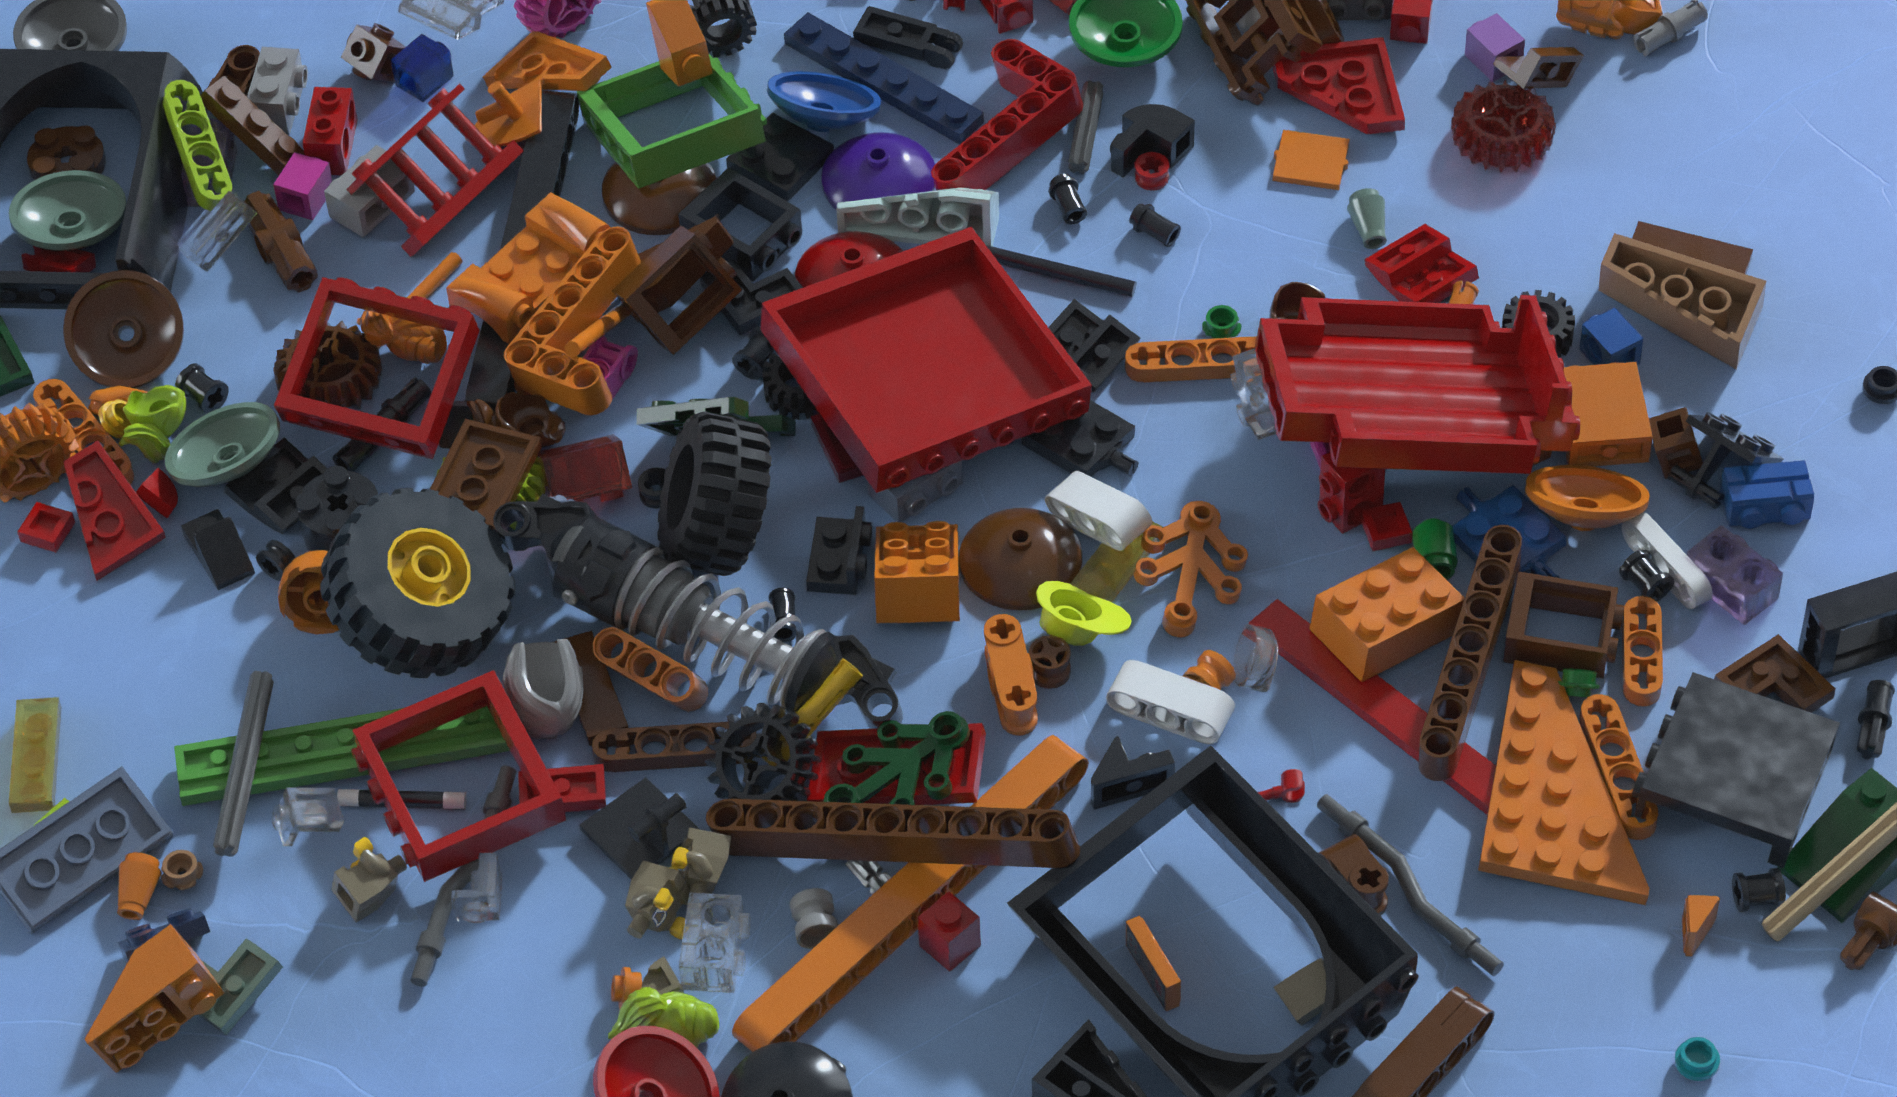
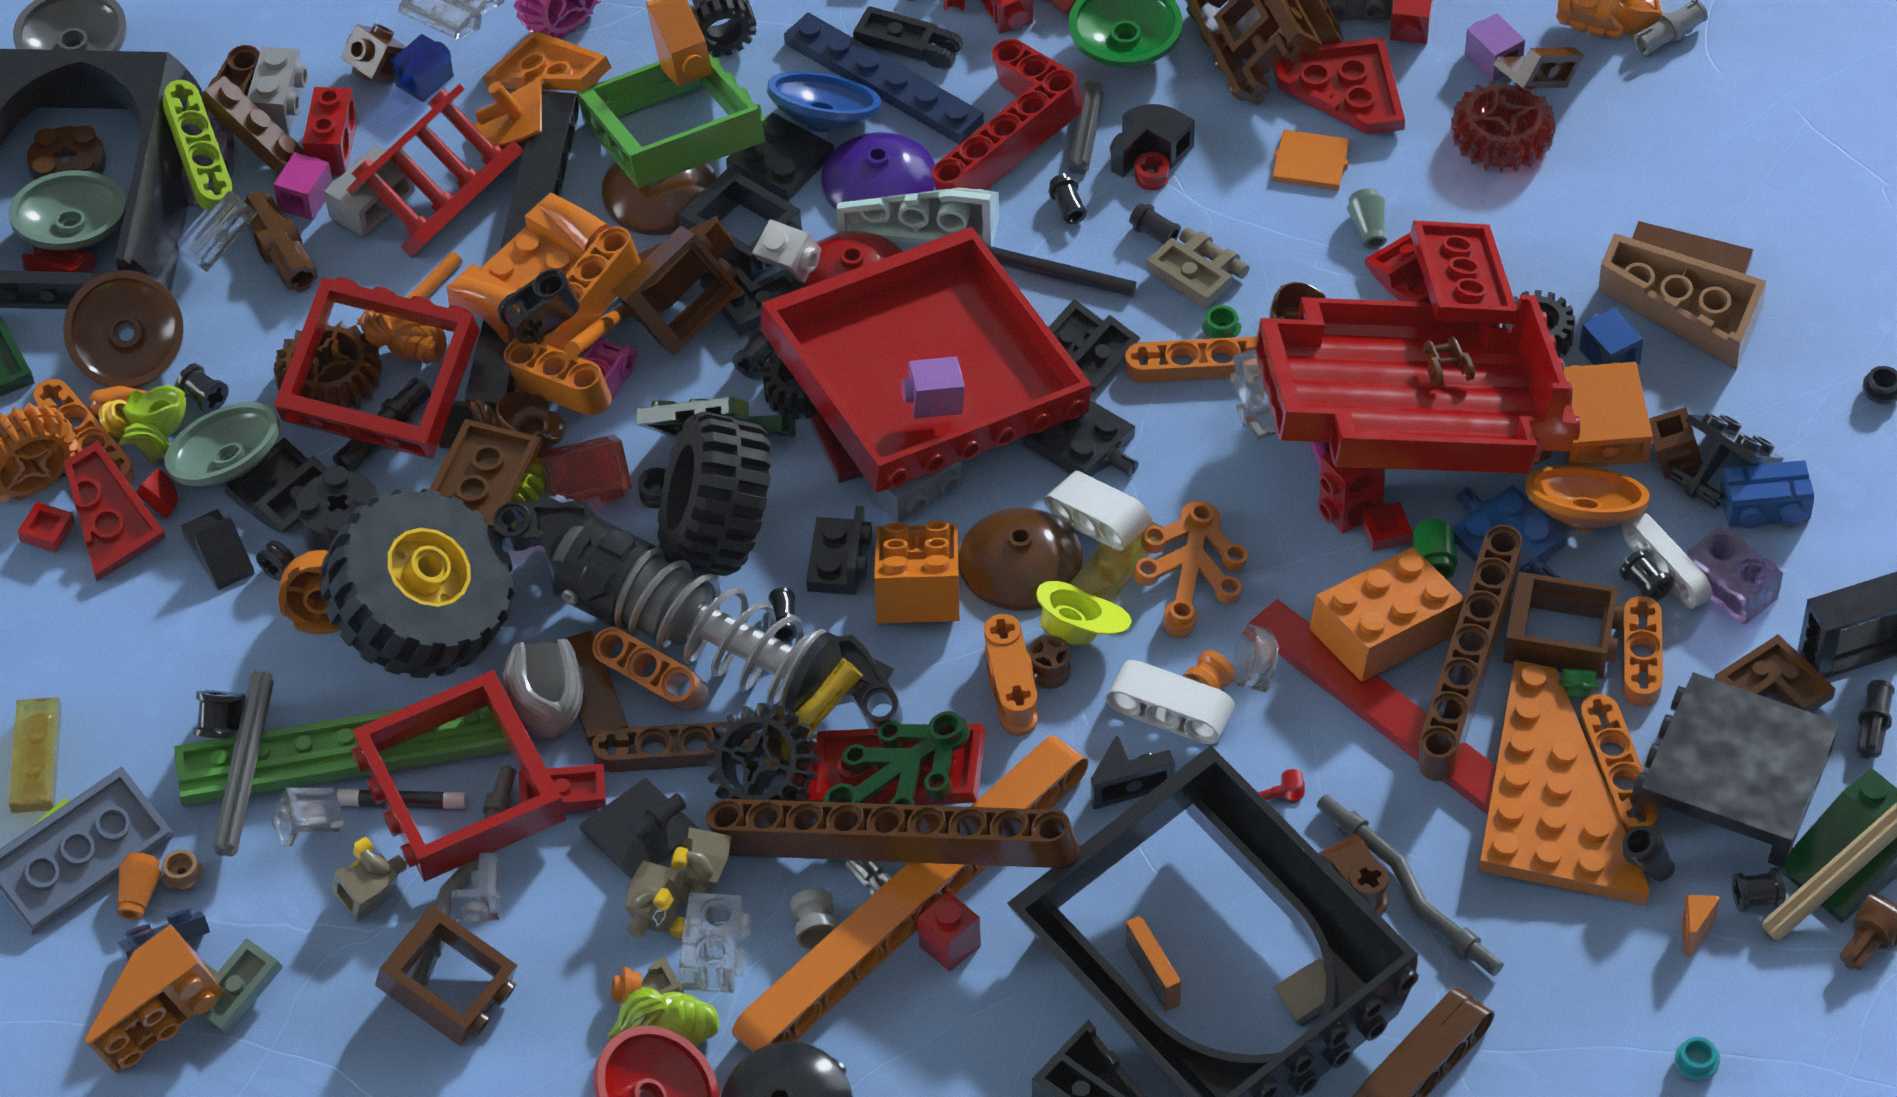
none -> black piece [192,689,246,738]
none -> reddish brown window [375,905,517,1046]
none -> black piece [497,269,580,344]
none -> white bracket [752,219,821,282]
none -> medium lavender brick [901,356,965,419]
none -> dark tan plate [1146,227,1250,309]
none -> red plate [1410,220,1518,326]
none -> reddish brown piece [1422,337,1475,386]
none -> black cone [1623,826,1675,881]

